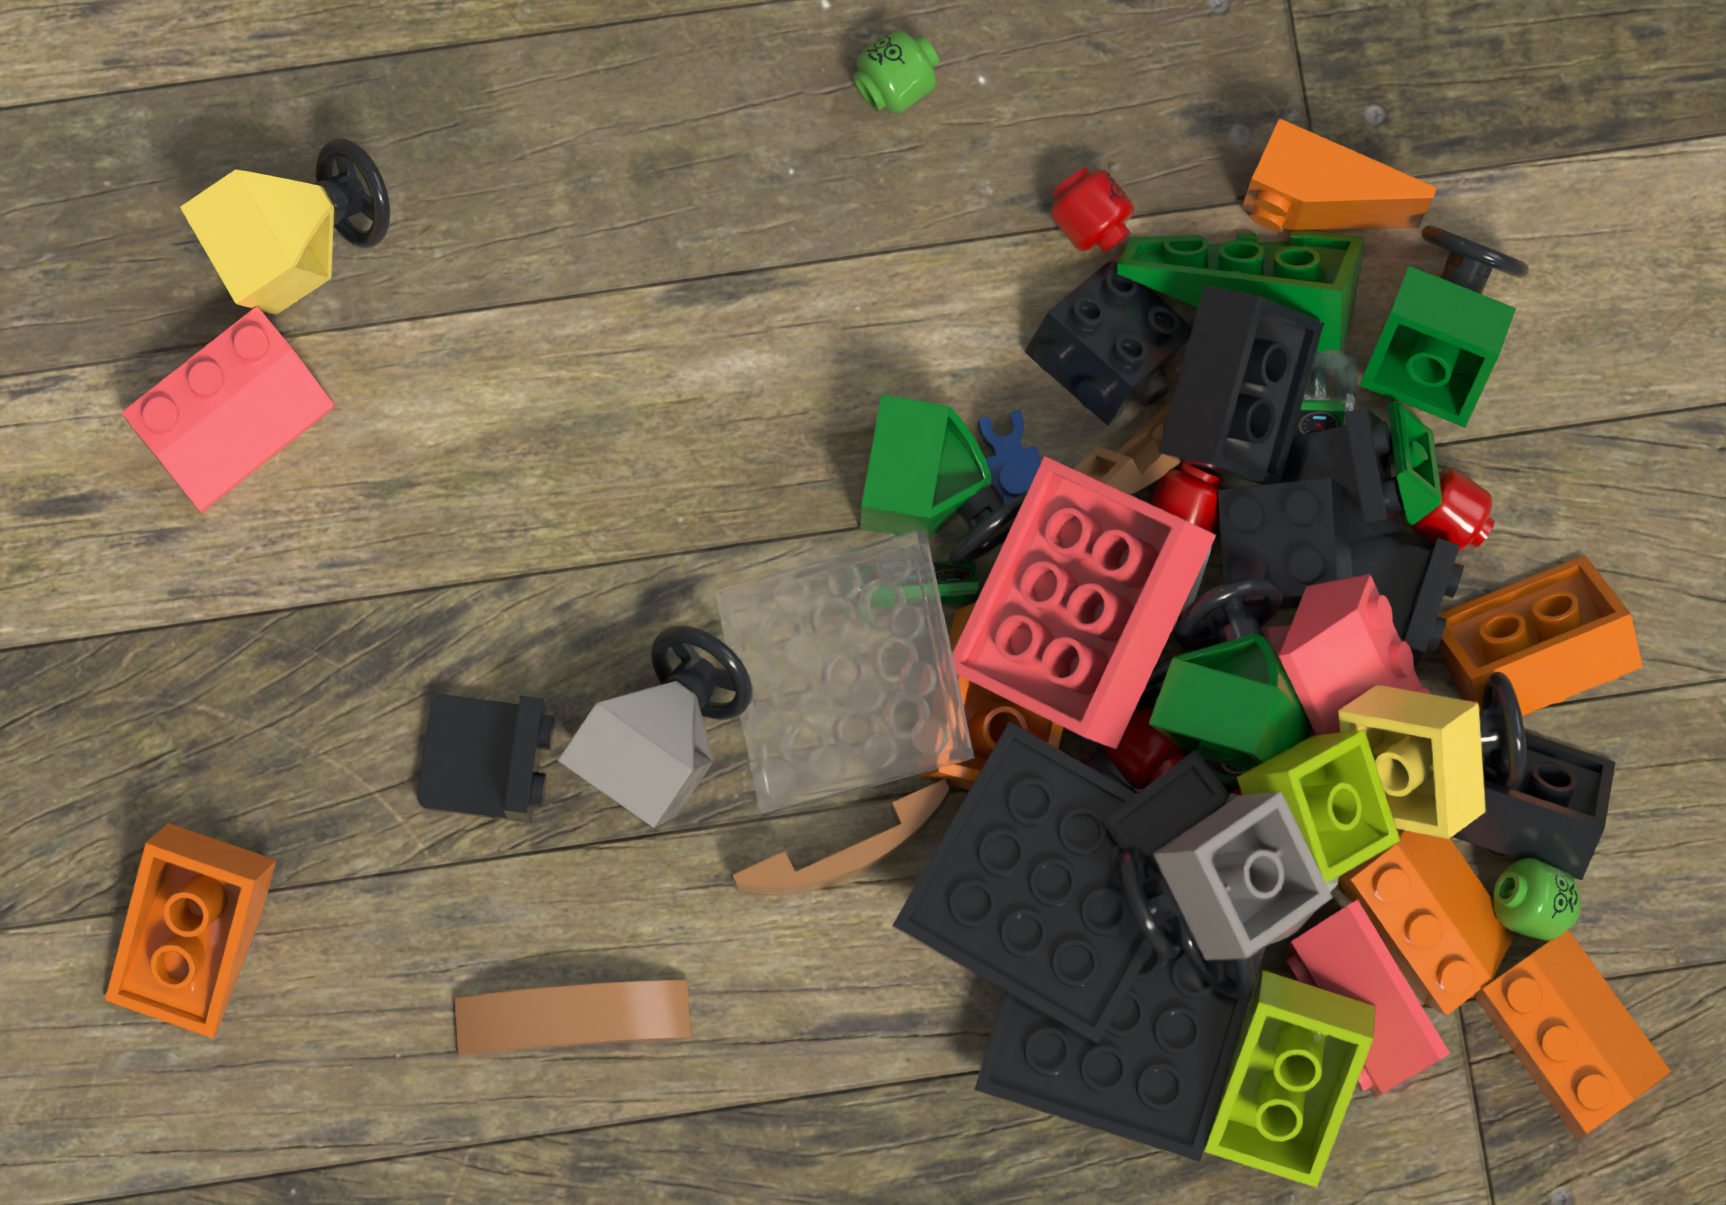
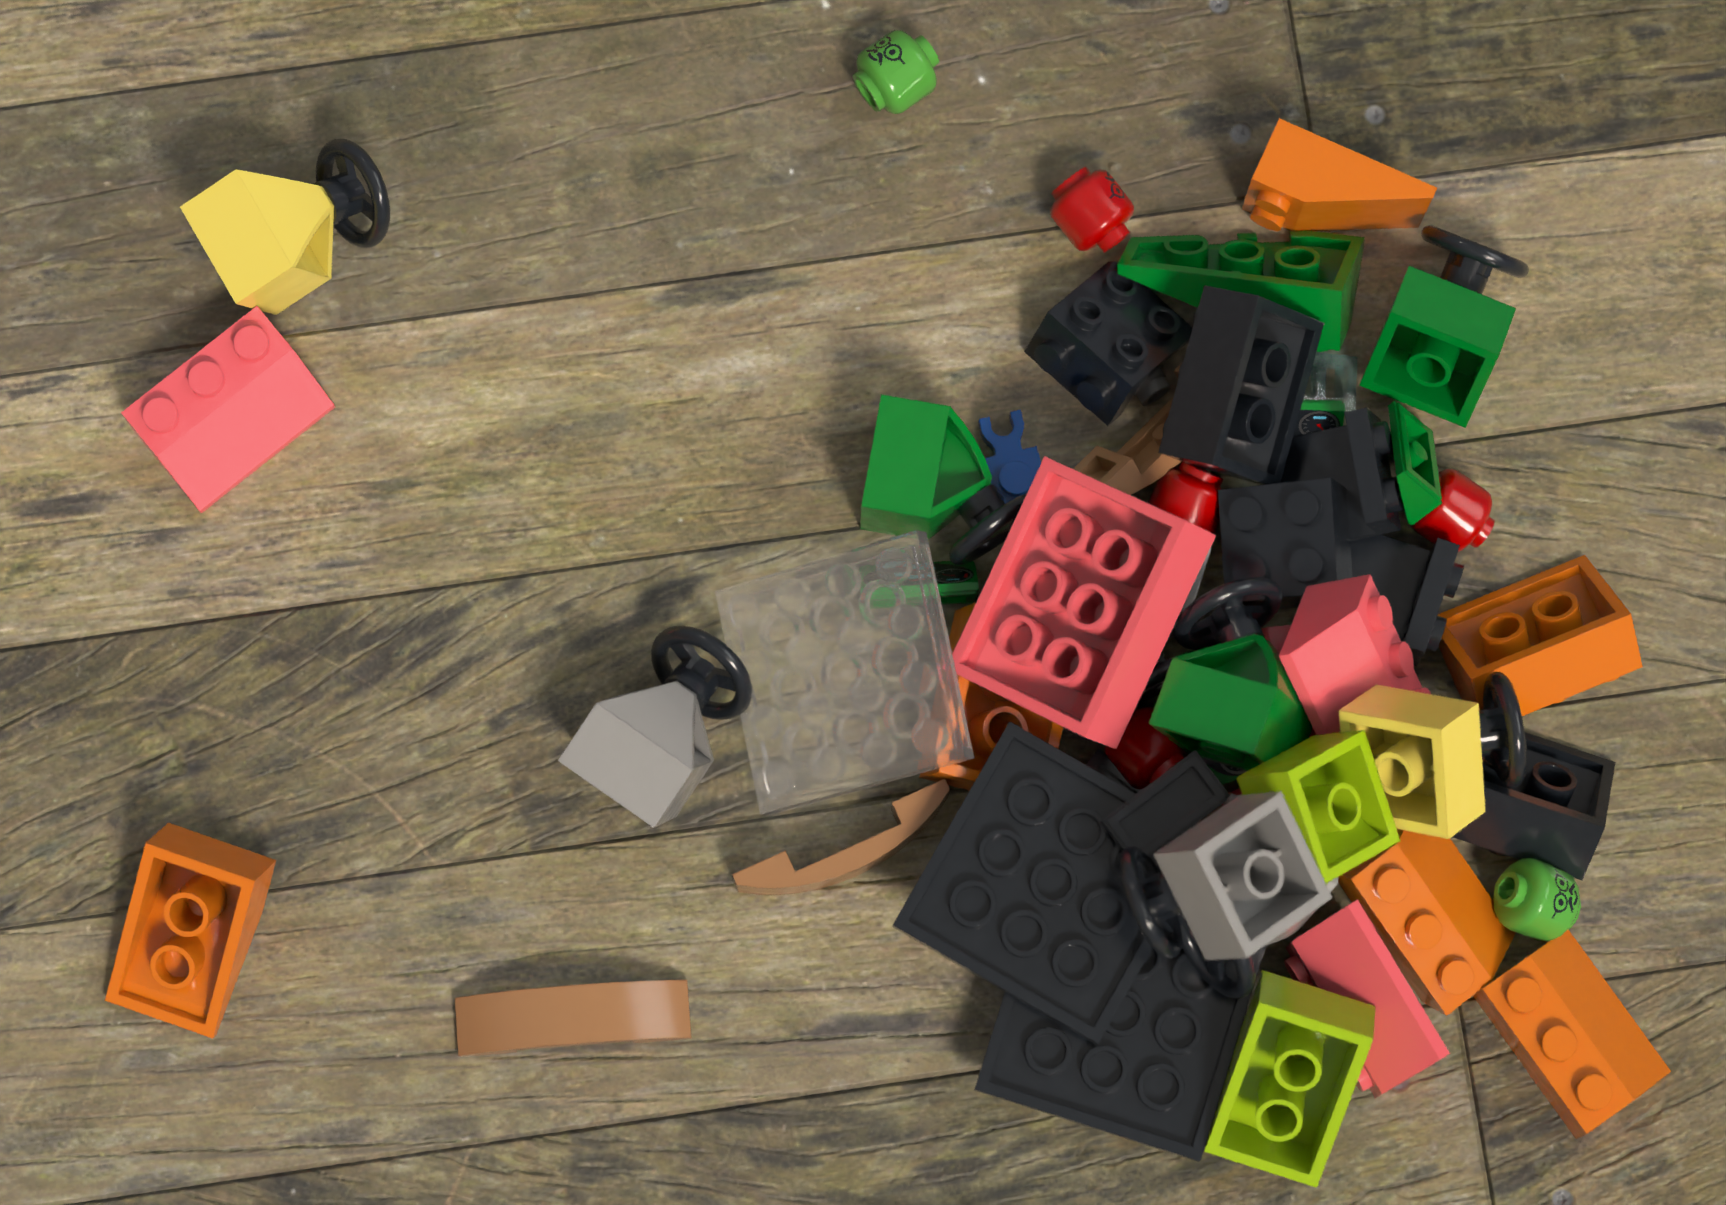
black bracket [417,694,555,823] -> none

